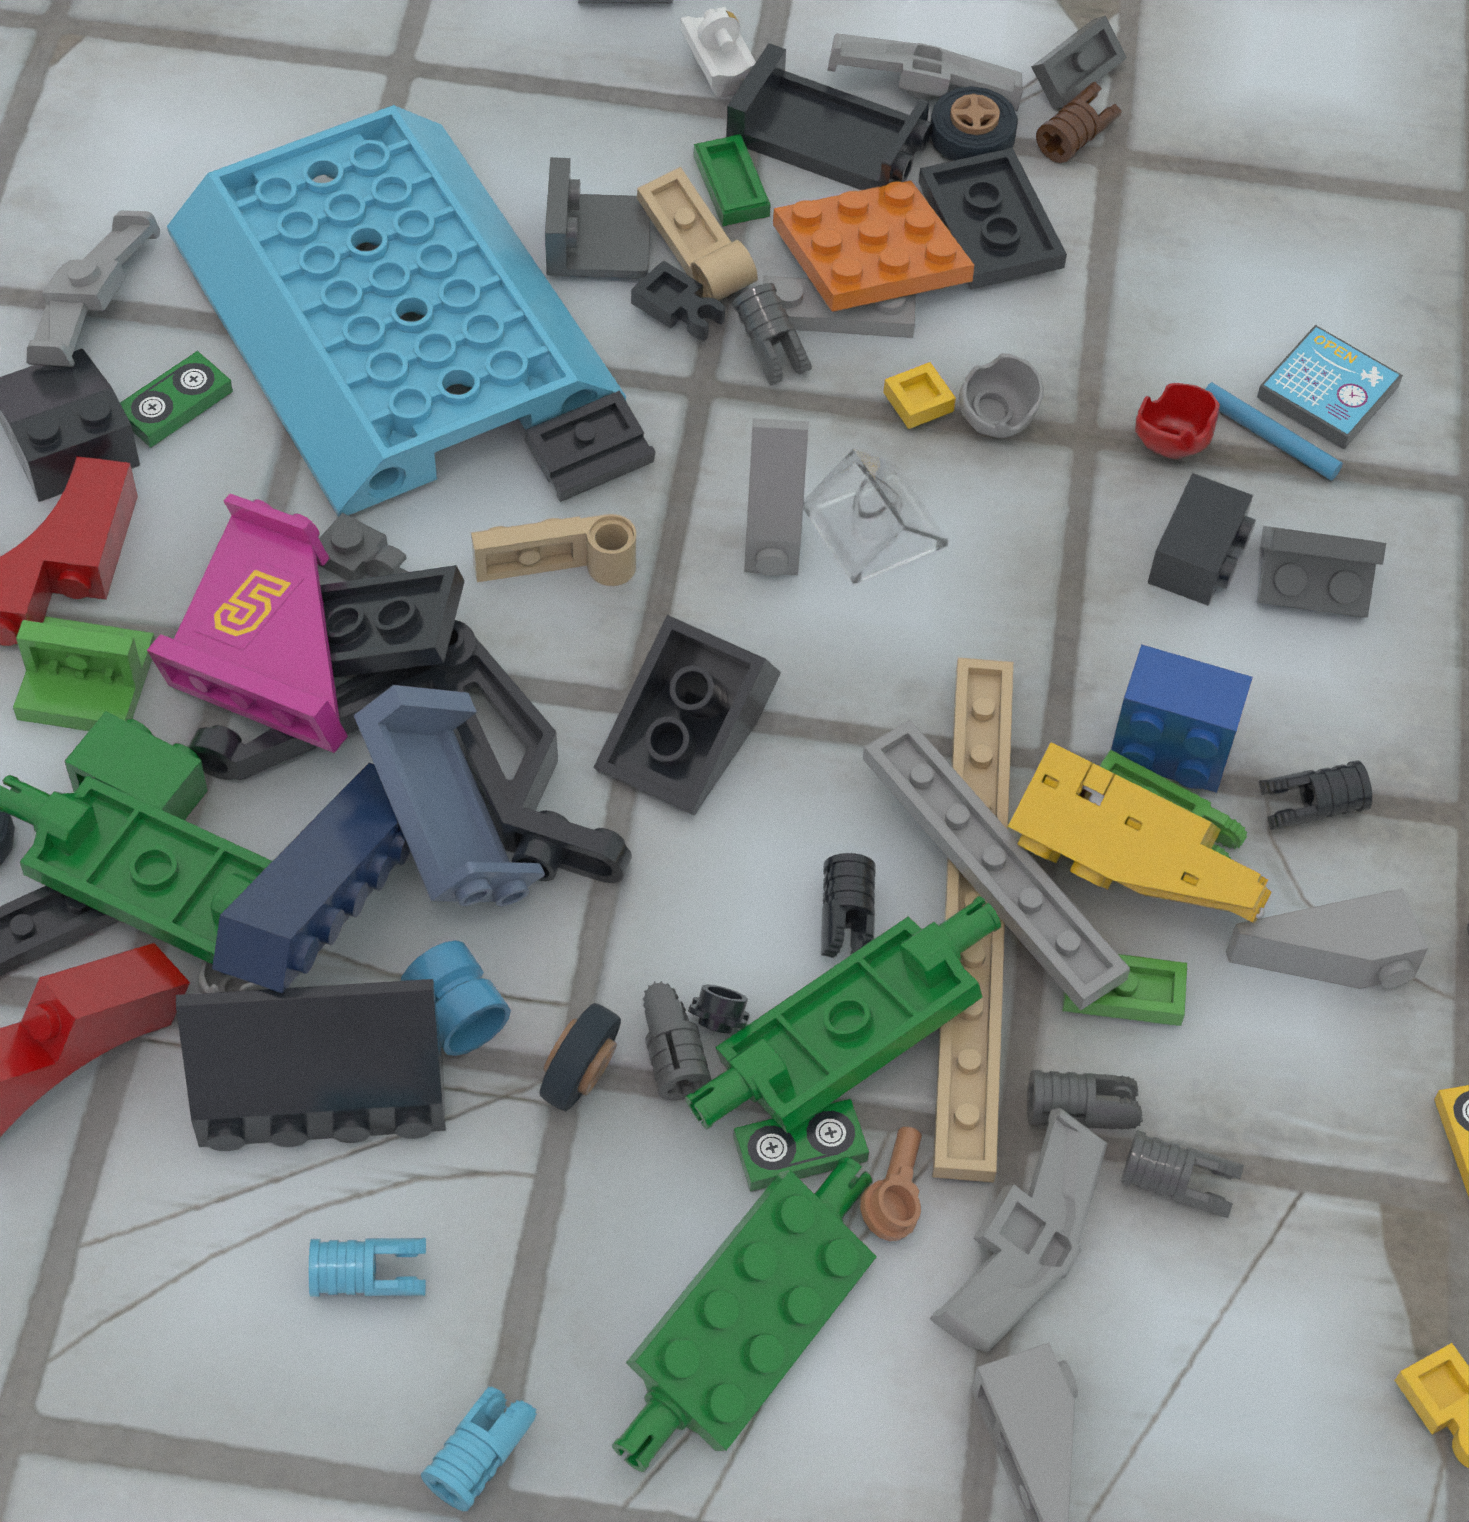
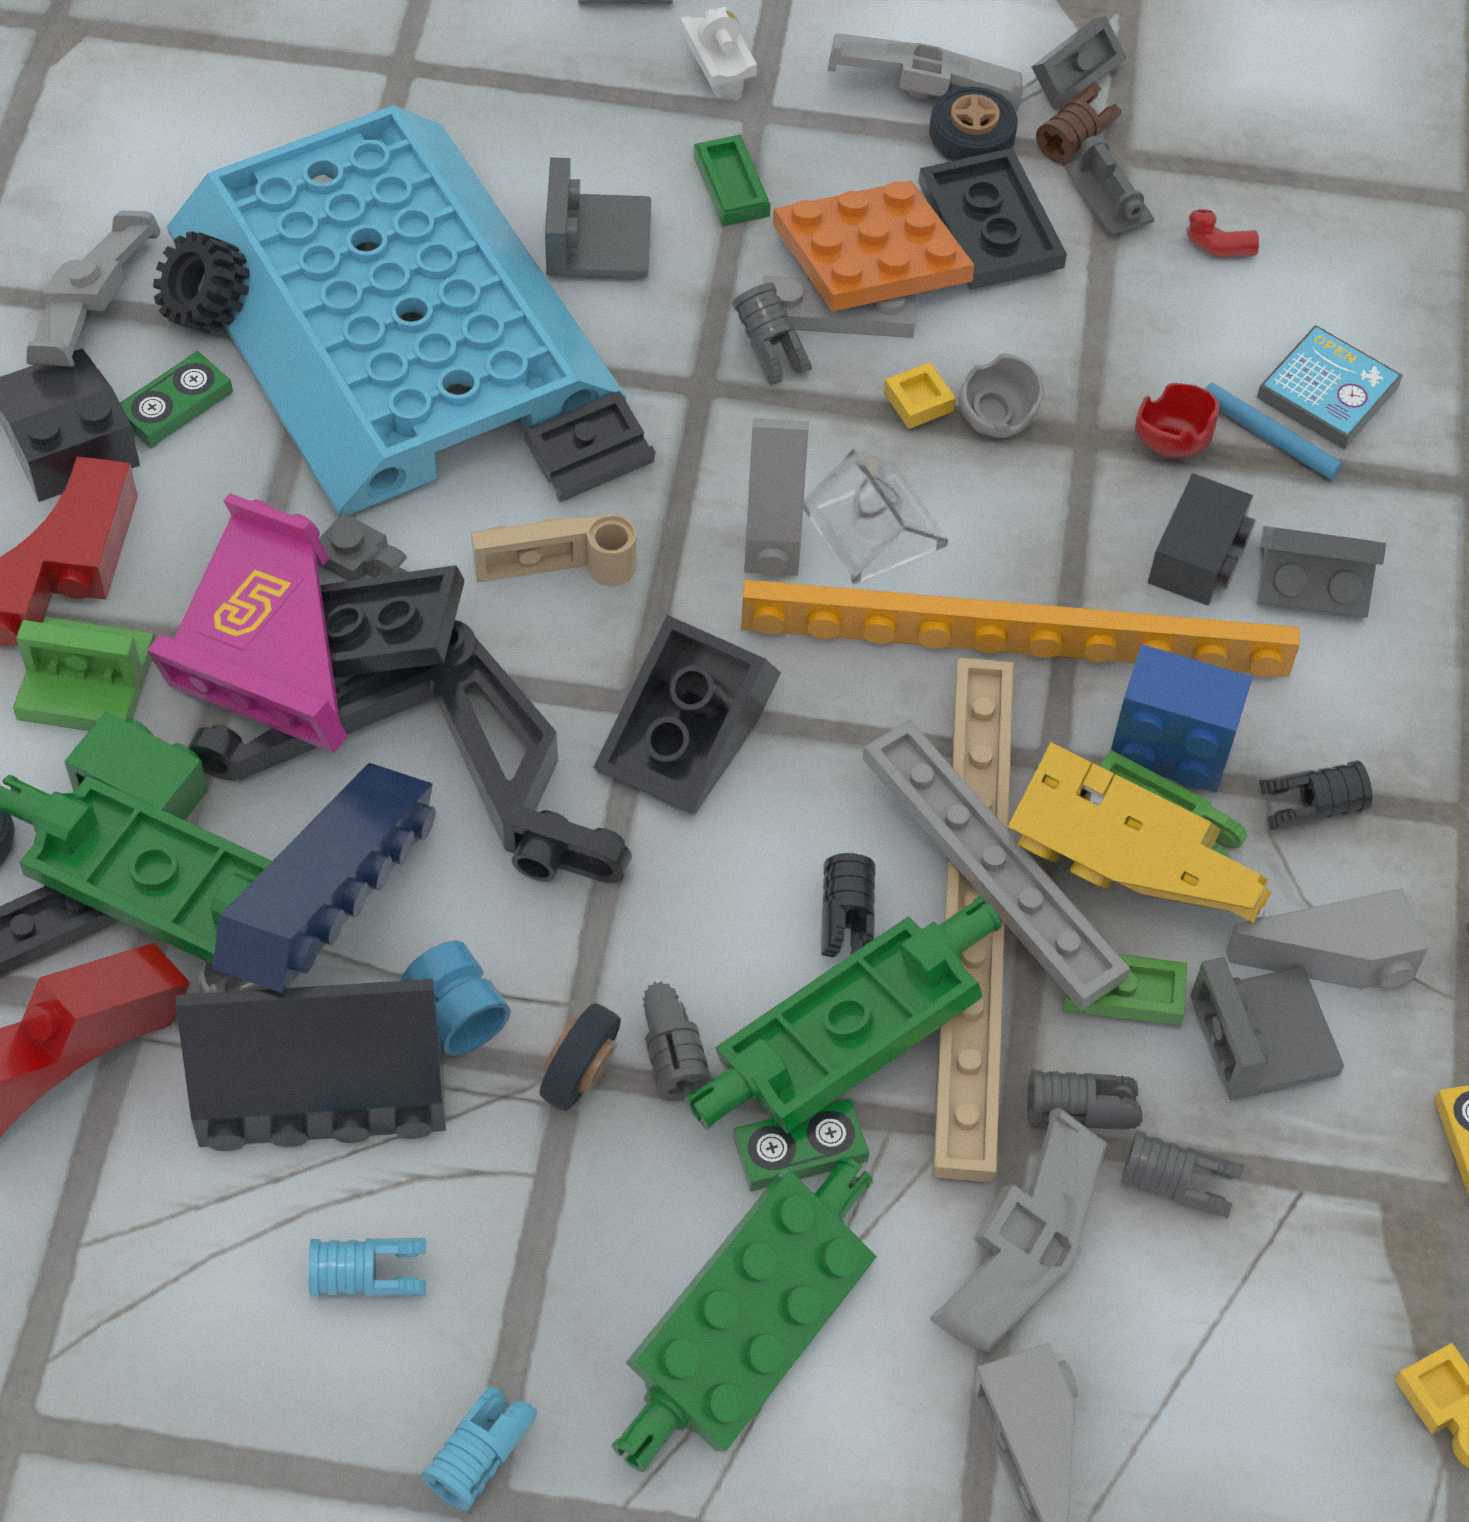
sand blue panel [354,685,545,907] -> none
black plate [631,260,726,341] -> none
tan plate [637,167,758,300] -> none
black plate [688,984,750,1033] -> none
black panel [726,43,933,190] -> none
nougat plate [860,1127,922,1241] -> none
none -> black tyre [153,231,250,334]
none -> light orange plate [741,579,1300,677]
none -> dark grey hinge [1065,136,1155,236]
none -> red arm [1186,209,1259,257]
none -> dark grey bracket [1190,957,1344,1100]

